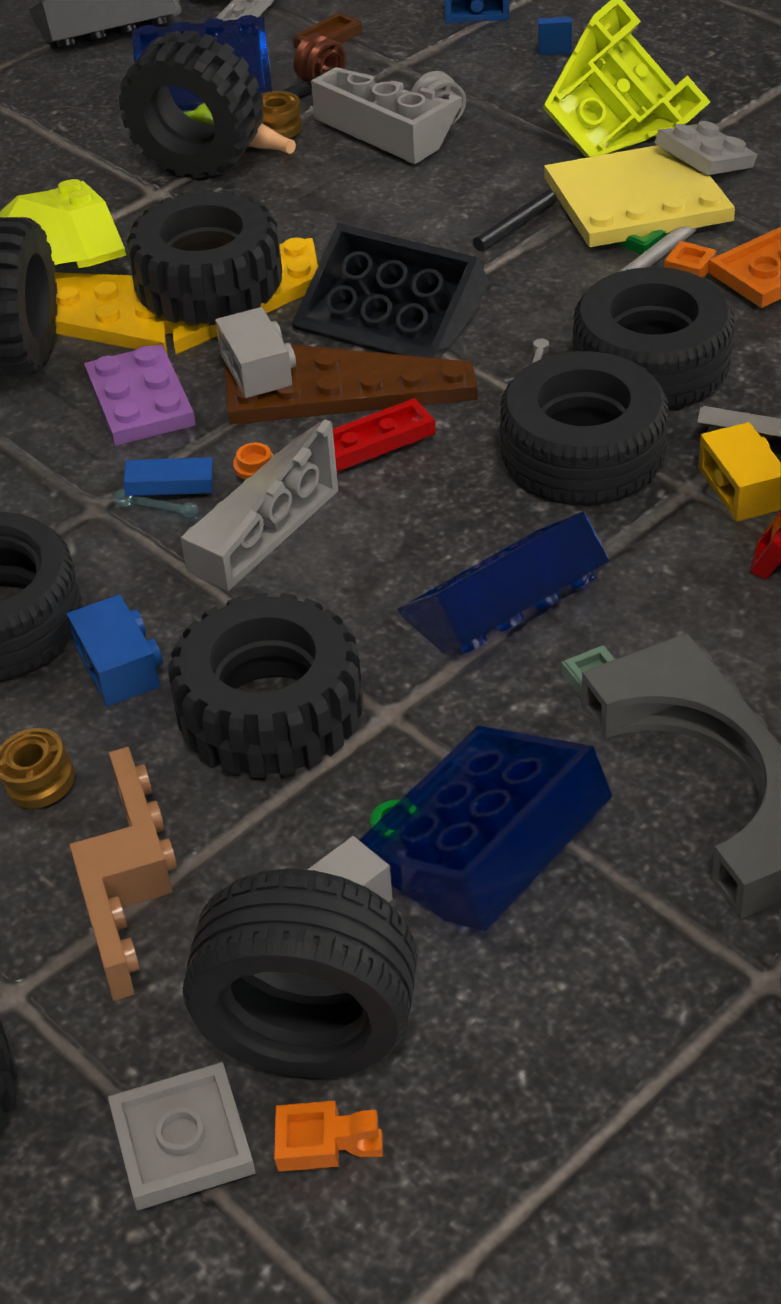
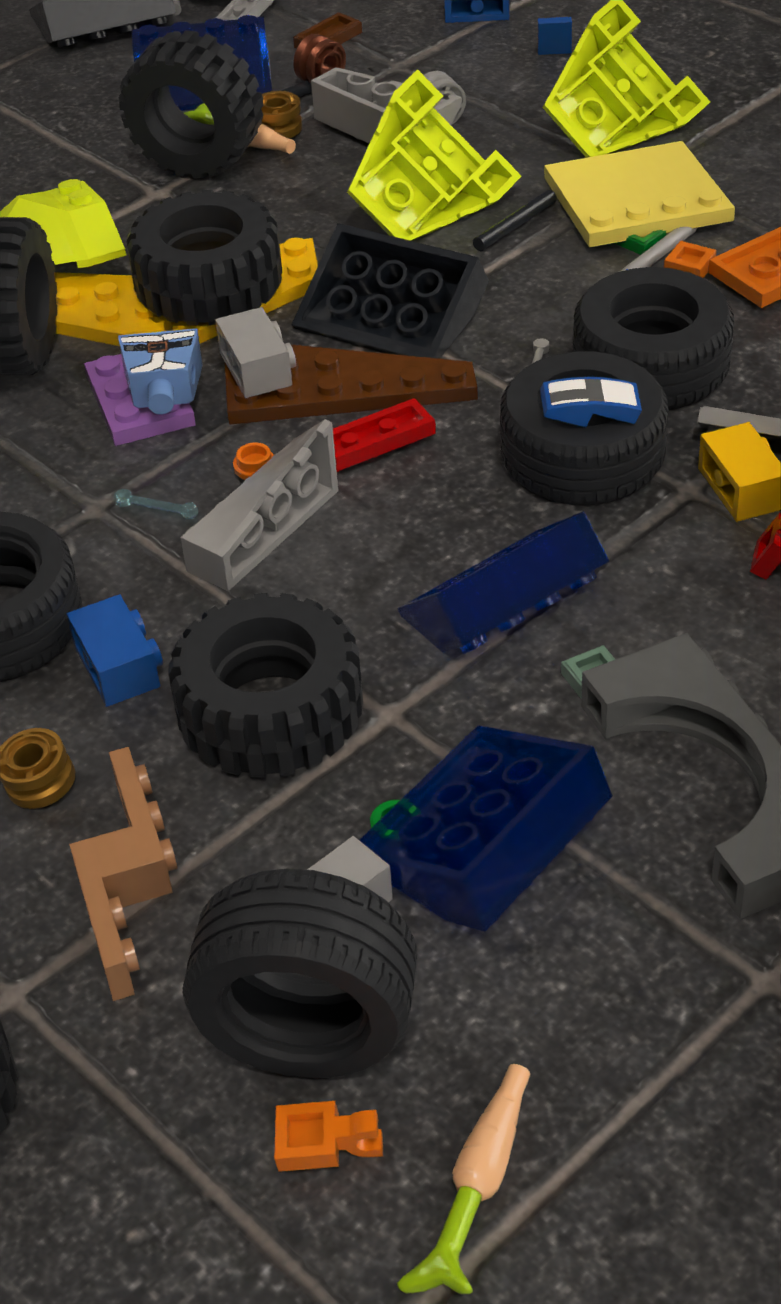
light grey plate [108,1062,256,1211] -> none
blue tile [124,457,213,496] -> none
light grey plate [655,121,758,175] -> none
none -> medium blue torso [118,328,202,414]
none -> neon yellow wedge [347,69,522,241]
none -> piece [397,1064,530,1294]
none -> slope [540,377,642,427]

